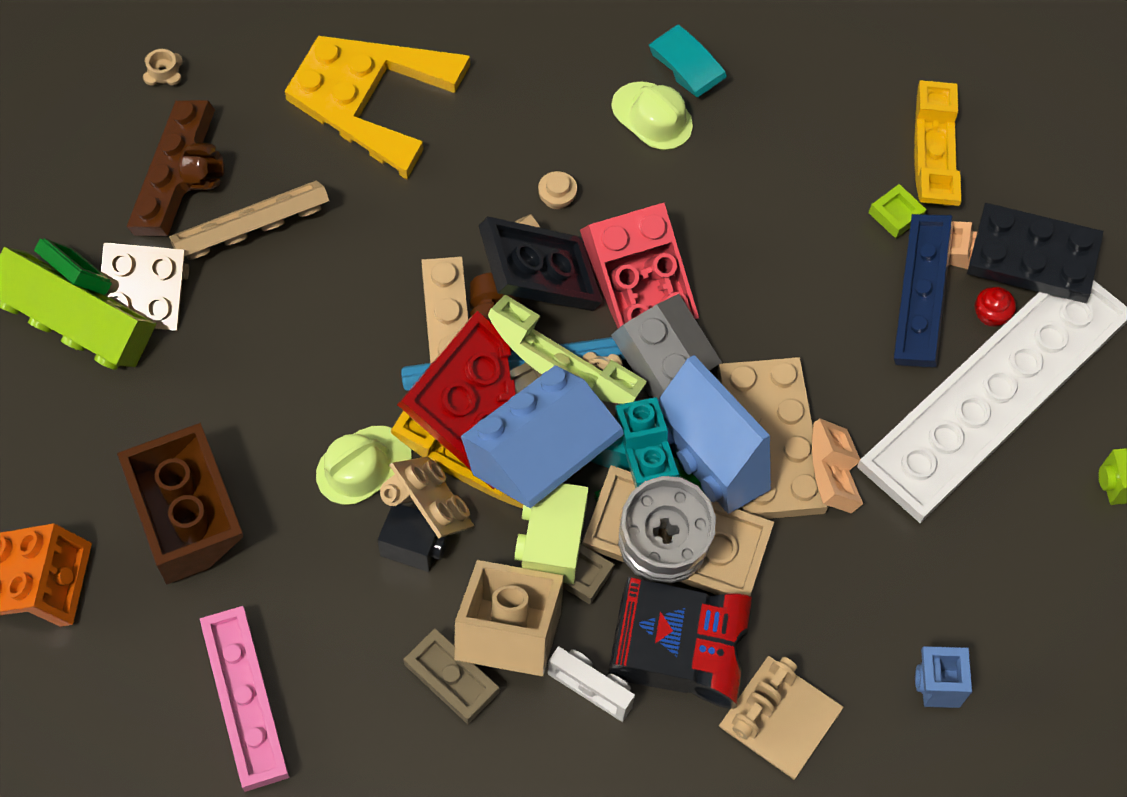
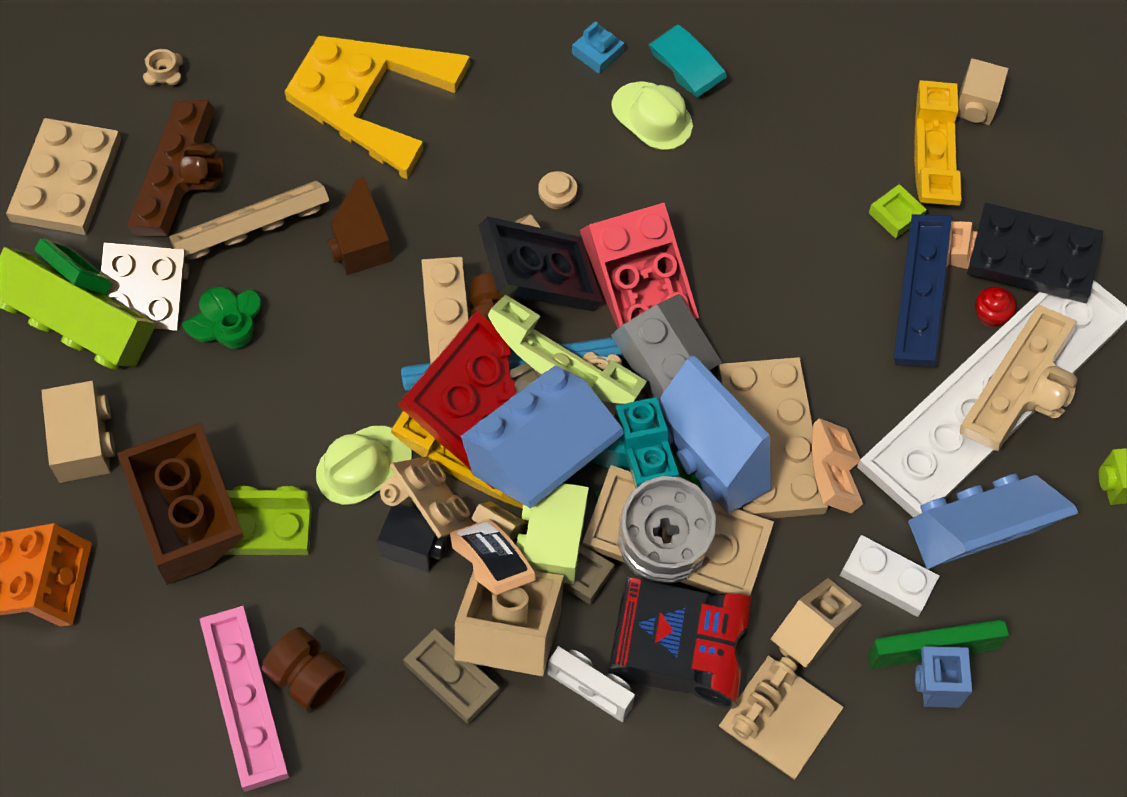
none -> tan plate [6,118,122,235]
none -> tan brick [41,380,115,483]
none -> green plate [182,287,262,349]
none -> lime bracket [224,486,312,555]
none -> reddish brown wheel [261,627,349,713]
none -> reddish brown slope [327,177,392,275]
none -> slope [450,519,535,595]
none -> tan tile [471,501,527,540]
none -> dark azure tile [572,21,625,74]
none -> tan slope [771,578,862,668]
none -> white plate [840,535,939,617]
none -> green tile [867,620,1009,669]
none -> medium blue slope [908,473,1078,569]
none -> tan brick [957,58,1008,126]
none -> tan plate [960,304,1078,452]

